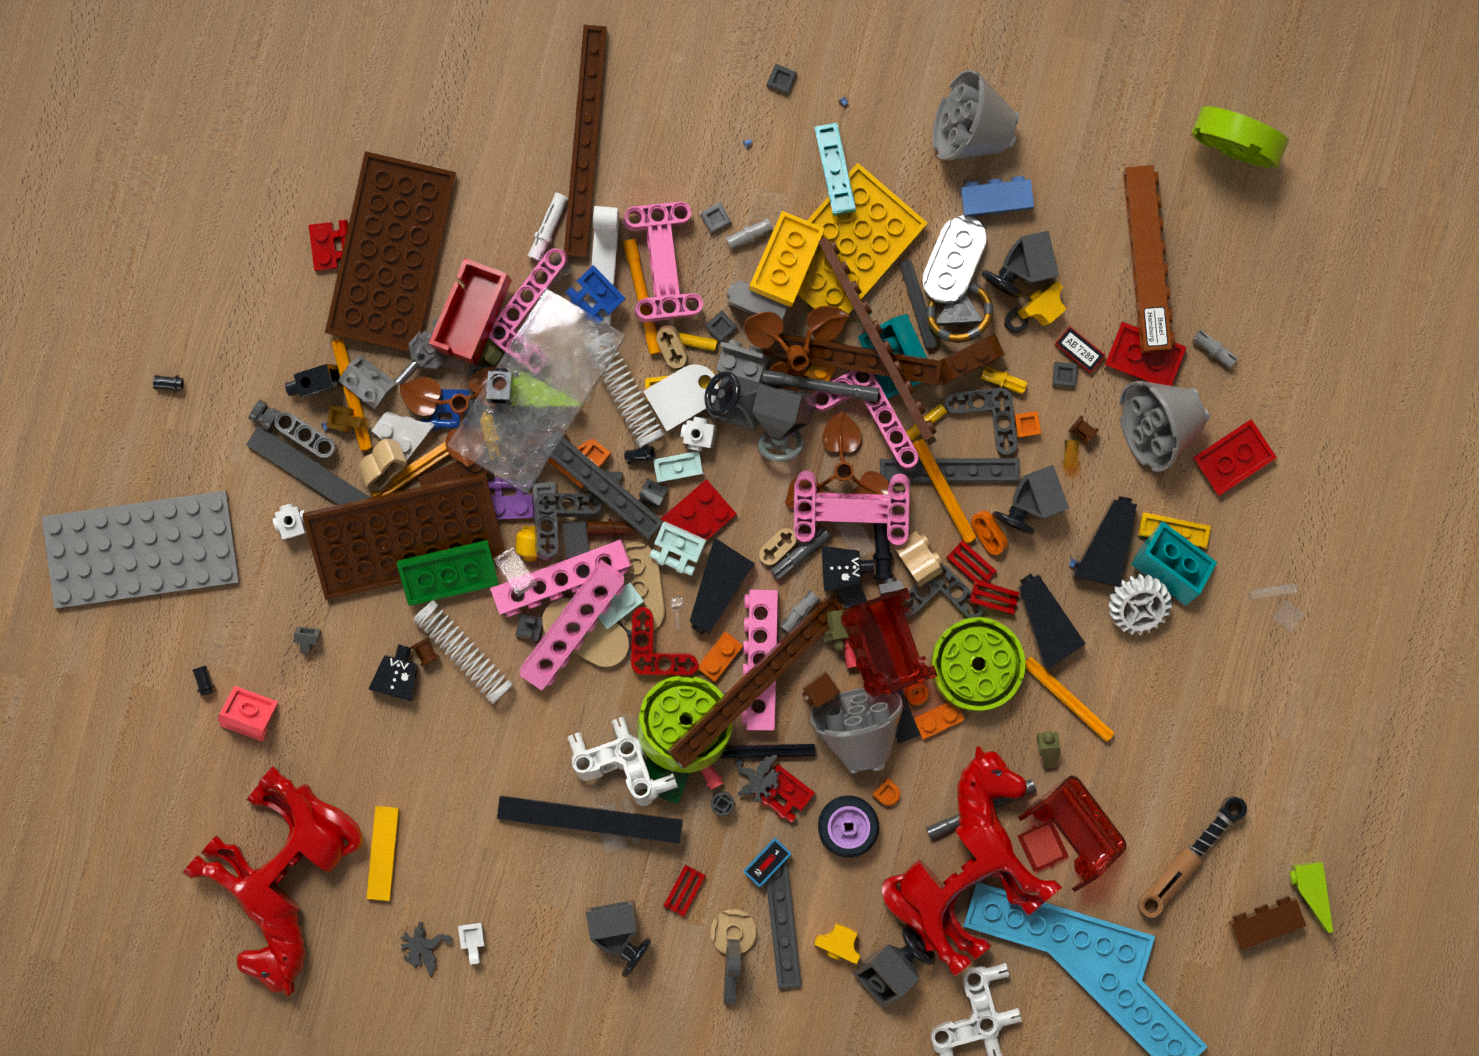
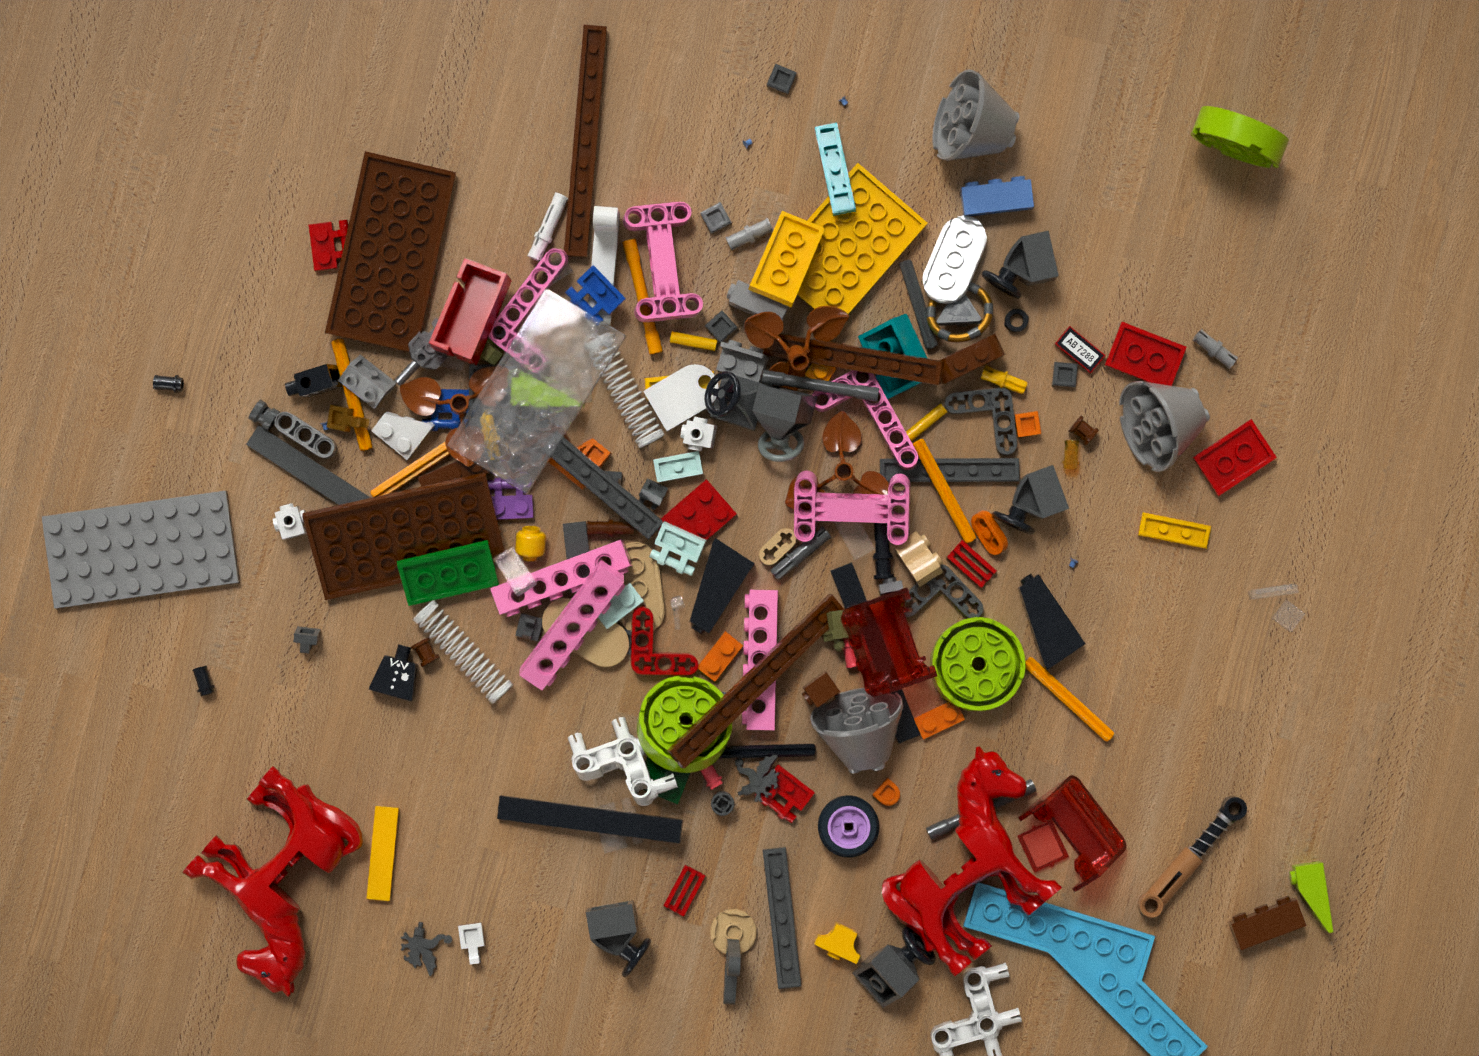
coral bracket [218,686,278,742] -> none
tan brick [358,438,407,492] -> none
brick [486,368,514,405] -> none
light grey tile [532,482,557,506] -> none
dark grey beam [534,493,602,561] -> none
black pin [624,444,656,465] -> none
tan beam [656,324,688,368] -> none
tile [743,837,792,887] -> none
light grey pin [780,590,821,633] -> none
reddish brown plate [818,237,937,445] -> none
black torso [821,546,874,591] -> none
orange tile [904,681,929,705] -> none
red tile [969,580,1019,615] -> none
yellow brick [1017,280,1066,326] -> none
olive piece [1037,731,1061,769] -> none
black slope [1072,496,1137,586] -> none
white gear [1108,574,1172,635] -> none
dark orange brick [1123,165,1175,354] -> none
teal slope [1131,521,1217,606] -> none

